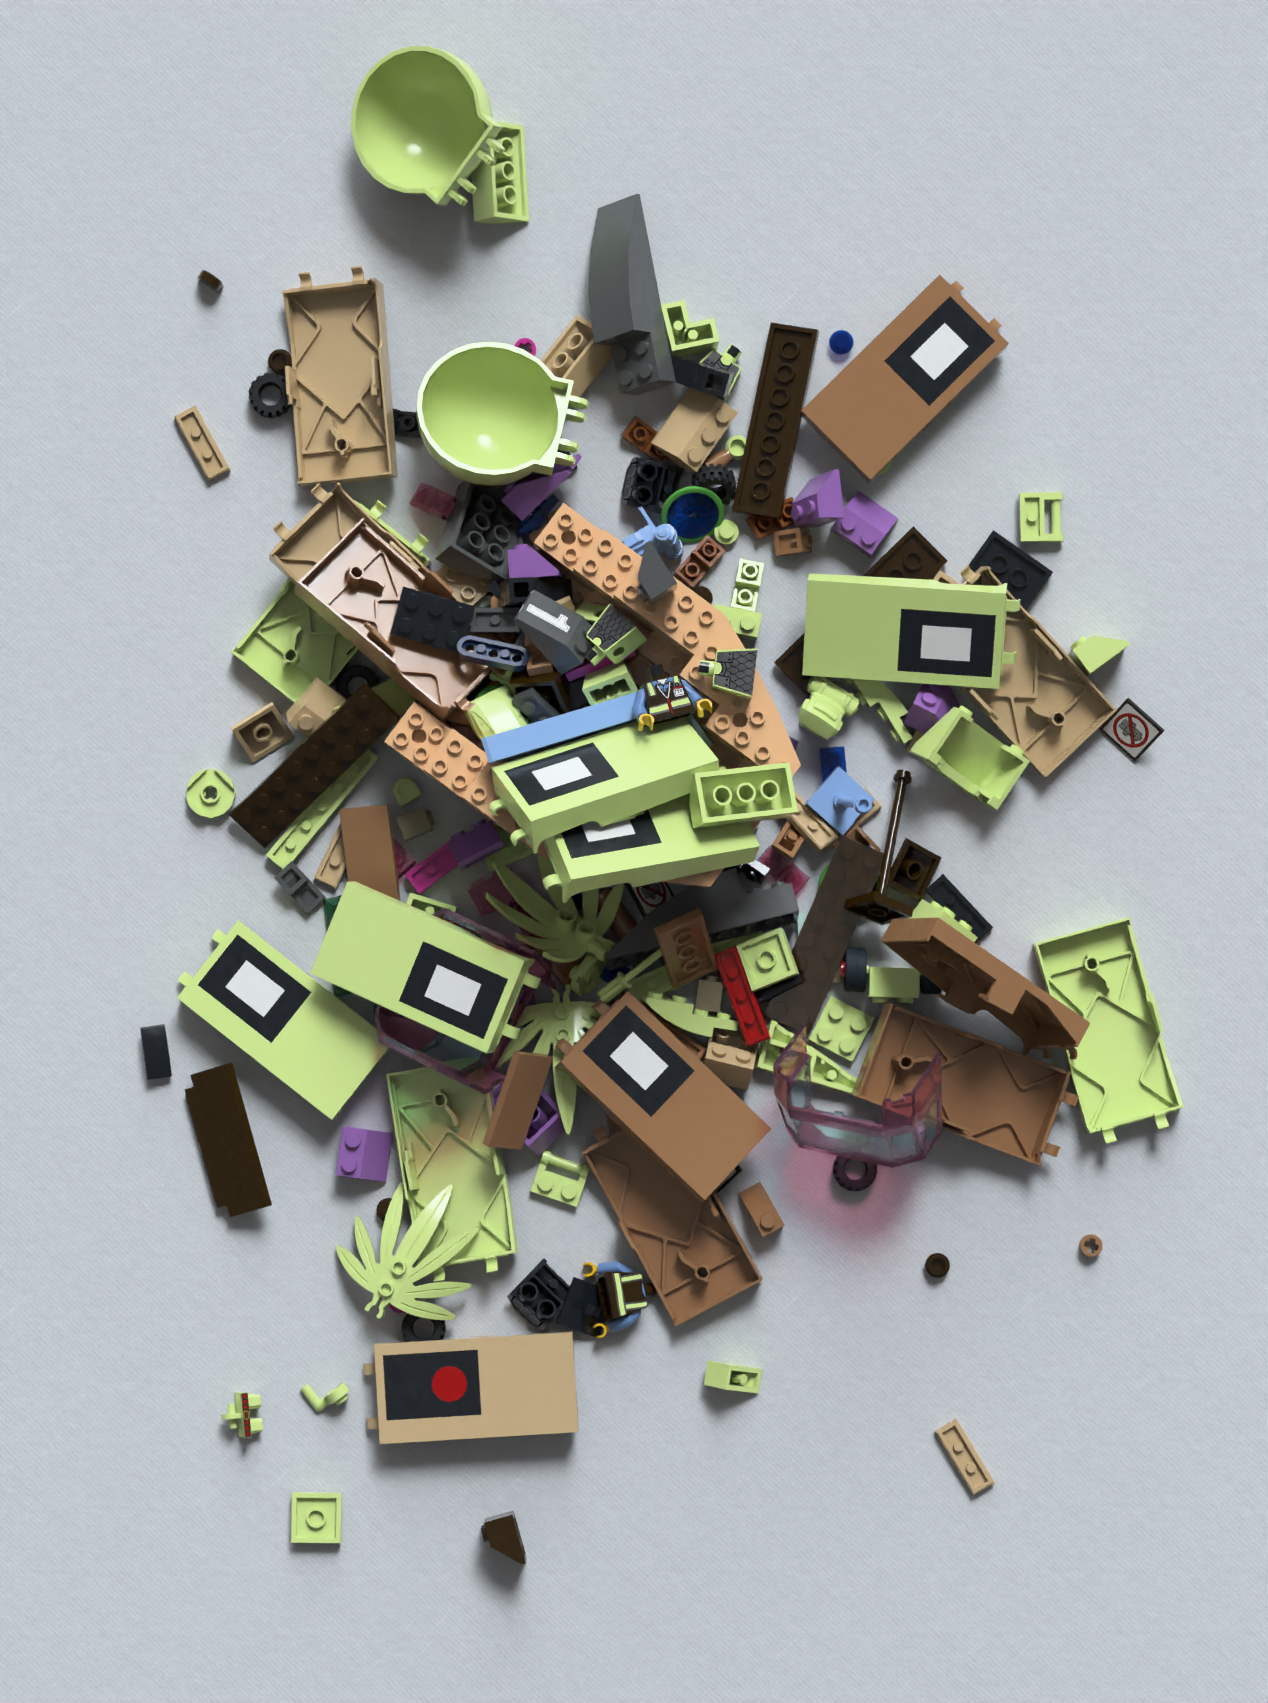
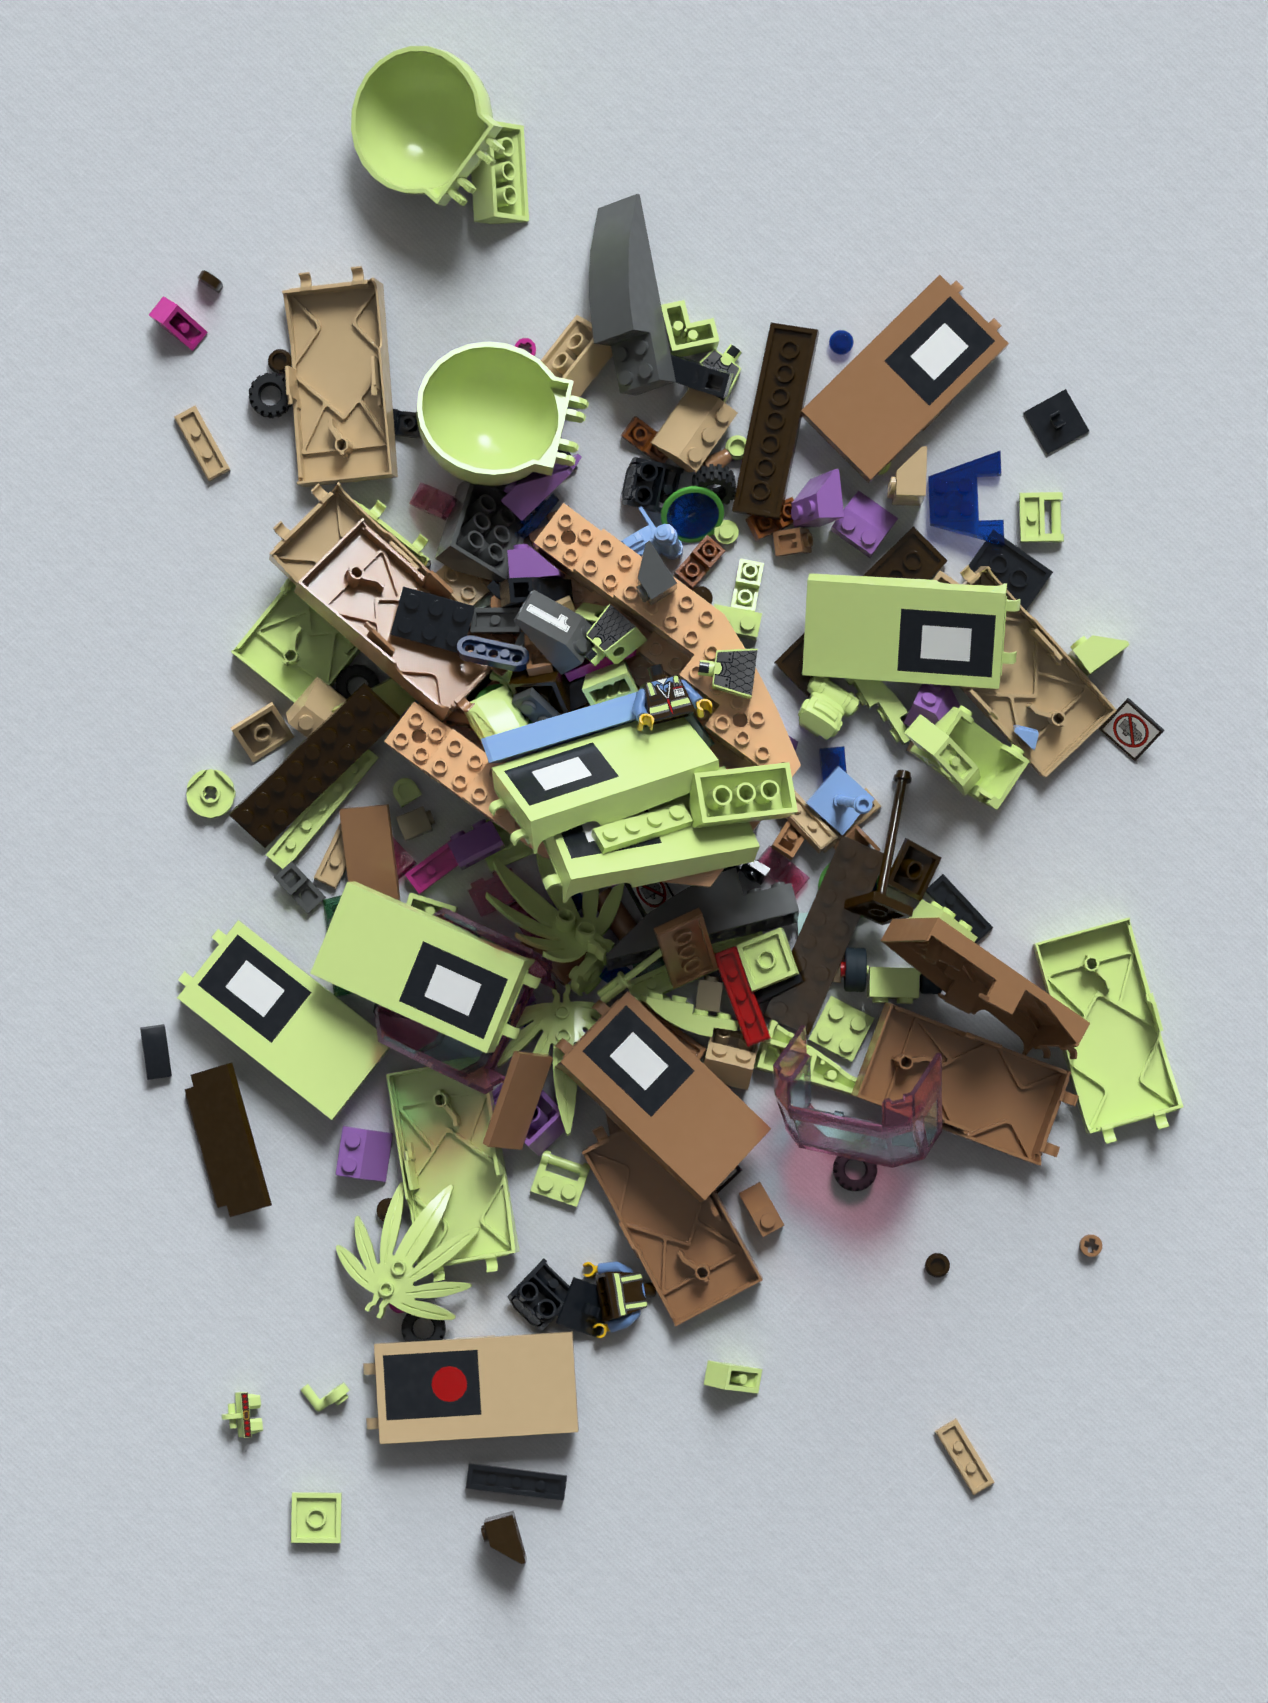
none -> dark pink slope [149,296,208,351]
none -> black plate [466,1463,567,1501]
none -> yellowish green plate [591,801,693,854]
none -> tan slope [887,446,927,506]
none -> yellowish green slope [904,715,981,796]
none -> clear blue wing [928,450,1004,546]
none -> light blue slope [1013,724,1039,751]
none -> black piece [1023,389,1089,455]

